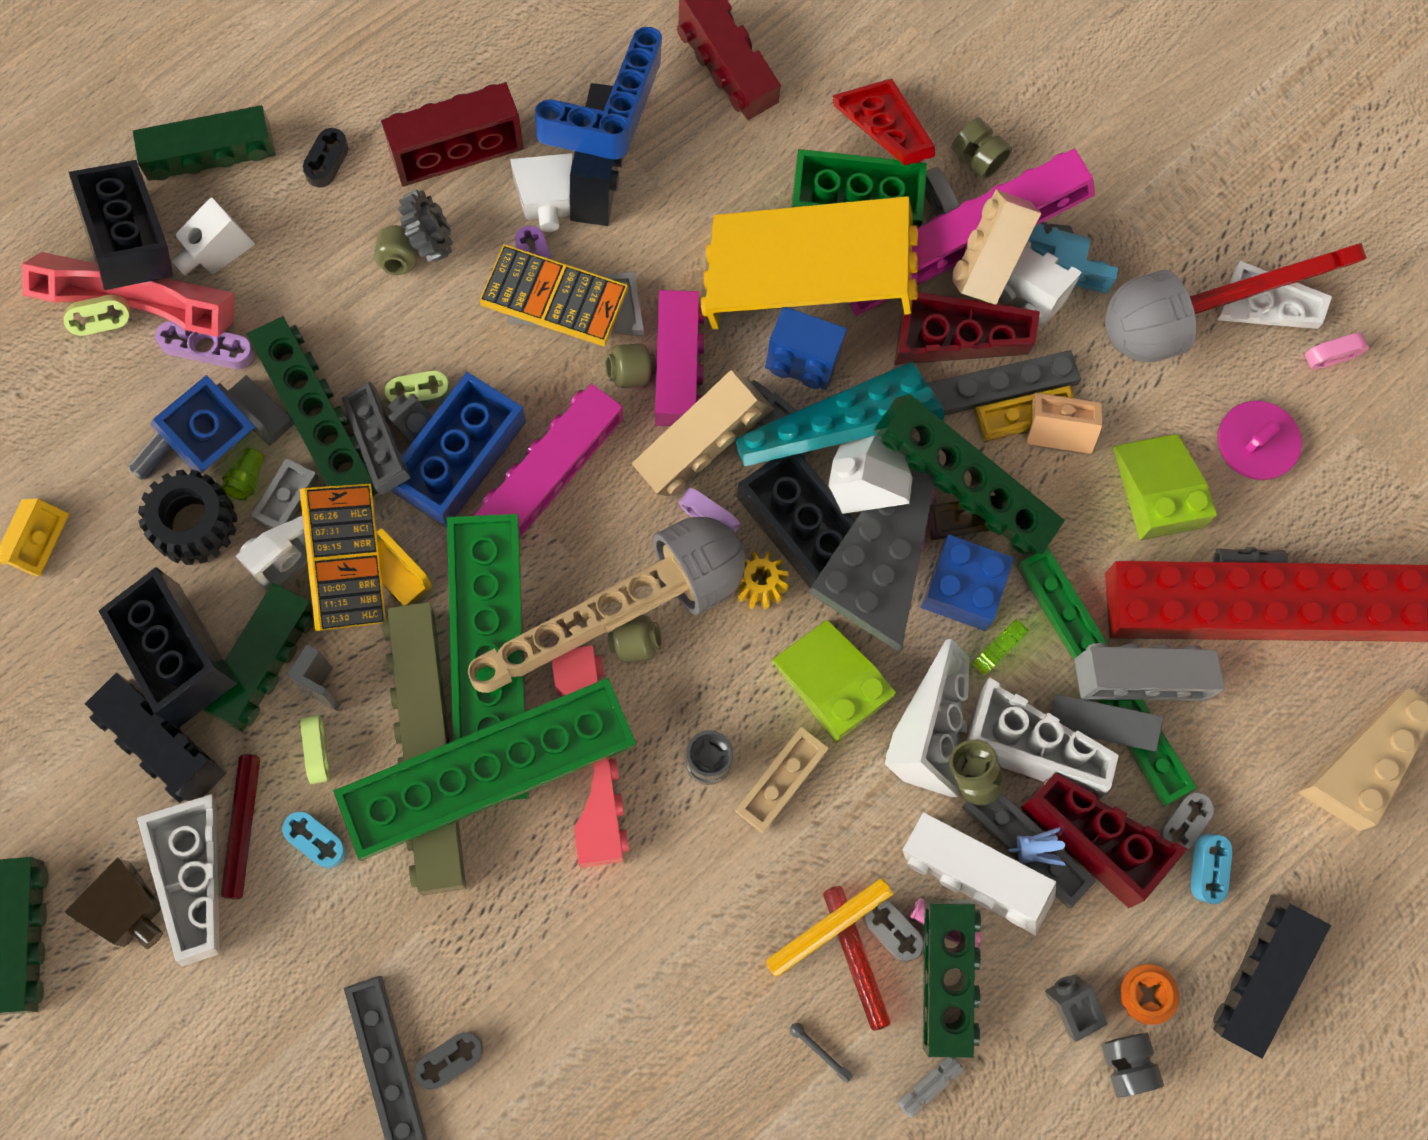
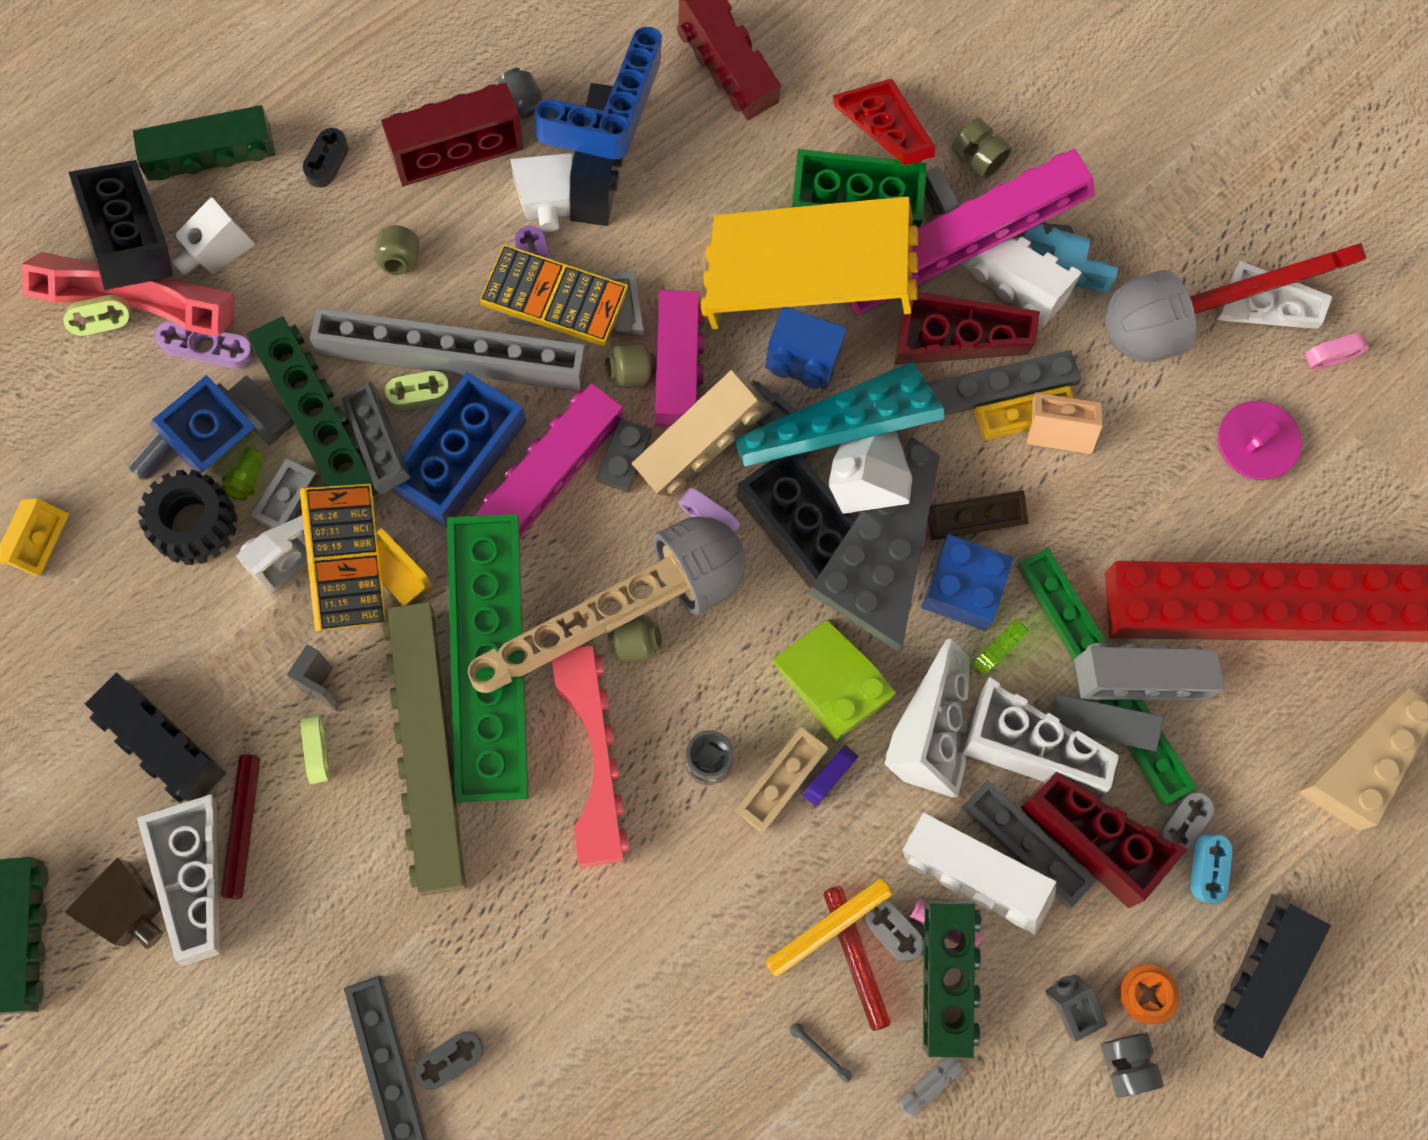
black brick [98,567,237,728] -> none
dark green brick [203,583,314,732] -> none
medium azure beam [282,812,346,869] -> none
green plate [333,678,636,861] -> none
dark grey bracket [387,393,432,443] -> none
dark grey gear [398,190,453,262] -> none
yellow gear [735,550,789,610] -> none
dark green brick [873,394,1065,555] -> none
olive wheel [949,739,1005,805] -> none
tan brick [952,189,1041,305] -> none
light blue piece [1008,827,1065,866] -> none
lime slope [1113,434,1217,540] -> none
dark grey pin [1213,547,1288,563] -> none
none -> light grey brick [310,307,586,391]
none -> dark grey head [497,68,542,119]
none -> dark grey plate [596,418,652,493]
none -> dark purple beam [802,745,859,807]

